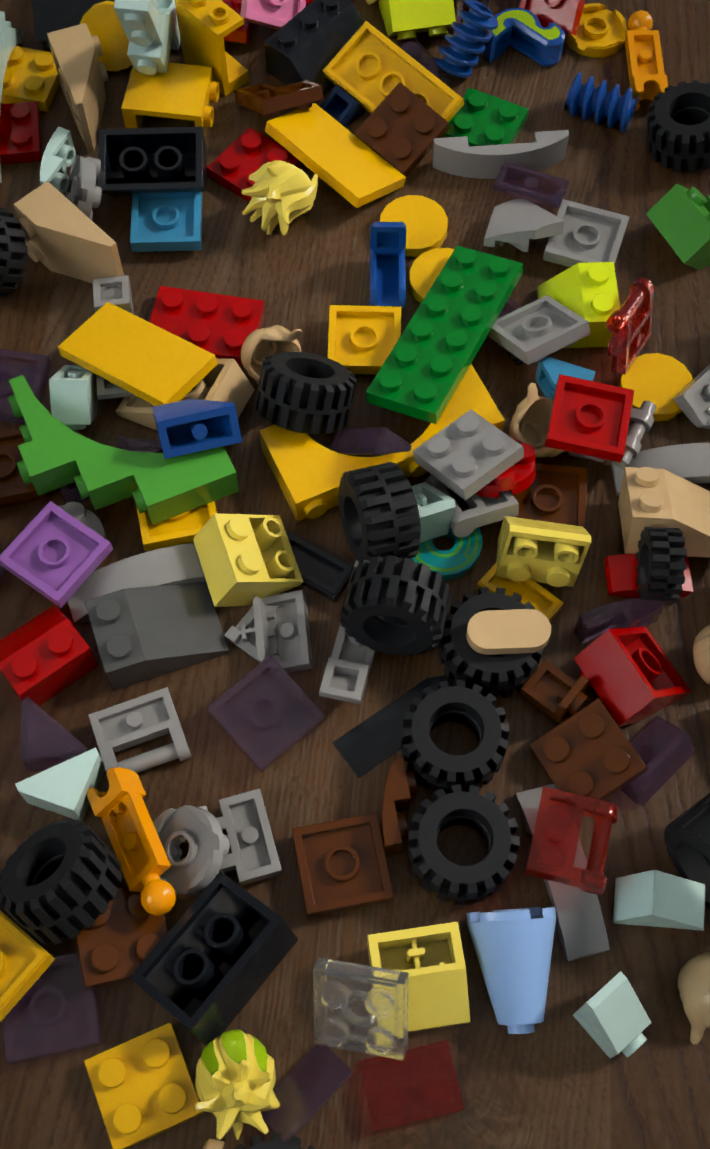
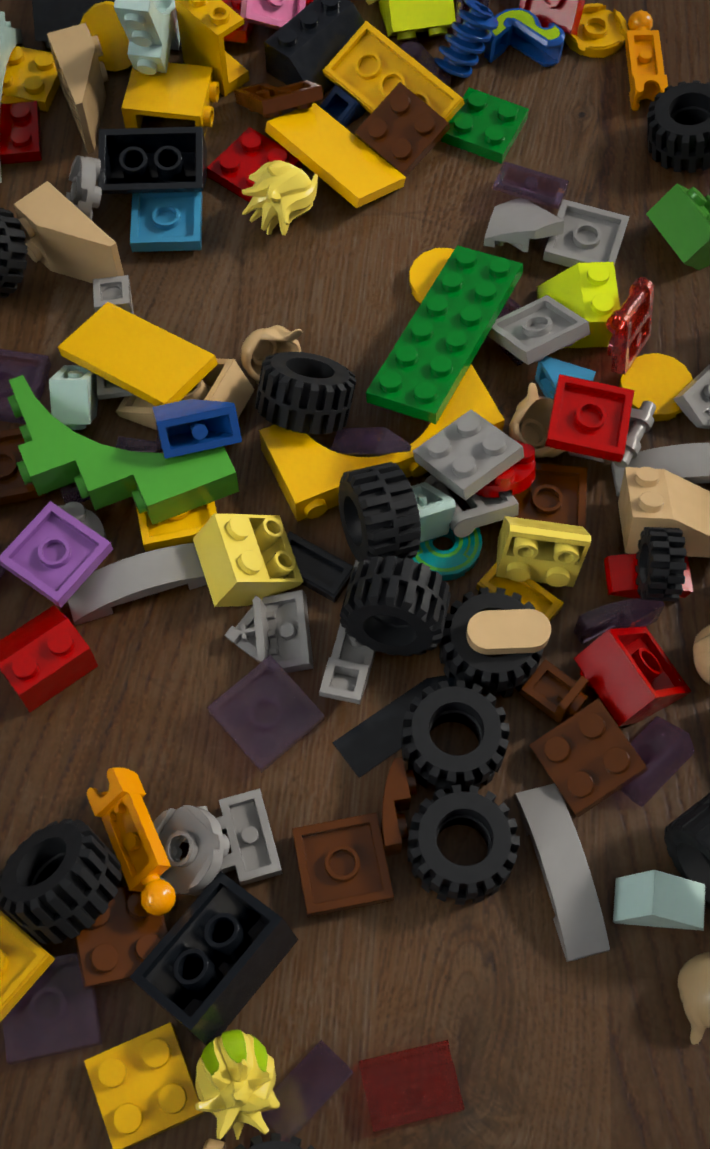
light aqua slope [15,747,105,821] -> none
clear purple slope [20,697,88,772] -> none
light aqua slope [40,126,76,195] -> none
dark grey slope [84,582,230,691] -> none
light grey plate [88,687,192,773] -> none
red plate [149,286,265,366] -> none
clear plate [313,957,409,1061] -> none
yellow plate [327,305,401,375] -> none
light yellow slope [367,922,471,1037] -> none
blue animal [370,222,406,311] -> none
yellow tile [380,195,448,257] -> none
light grey slope [432,130,569,179] -> none
light blue cone [466,907,556,1034] -> none
clear red plate [525,787,619,894] -> none
blue piece [564,72,639,132] -> none
light aqua slope [573,971,651,1059] -> none

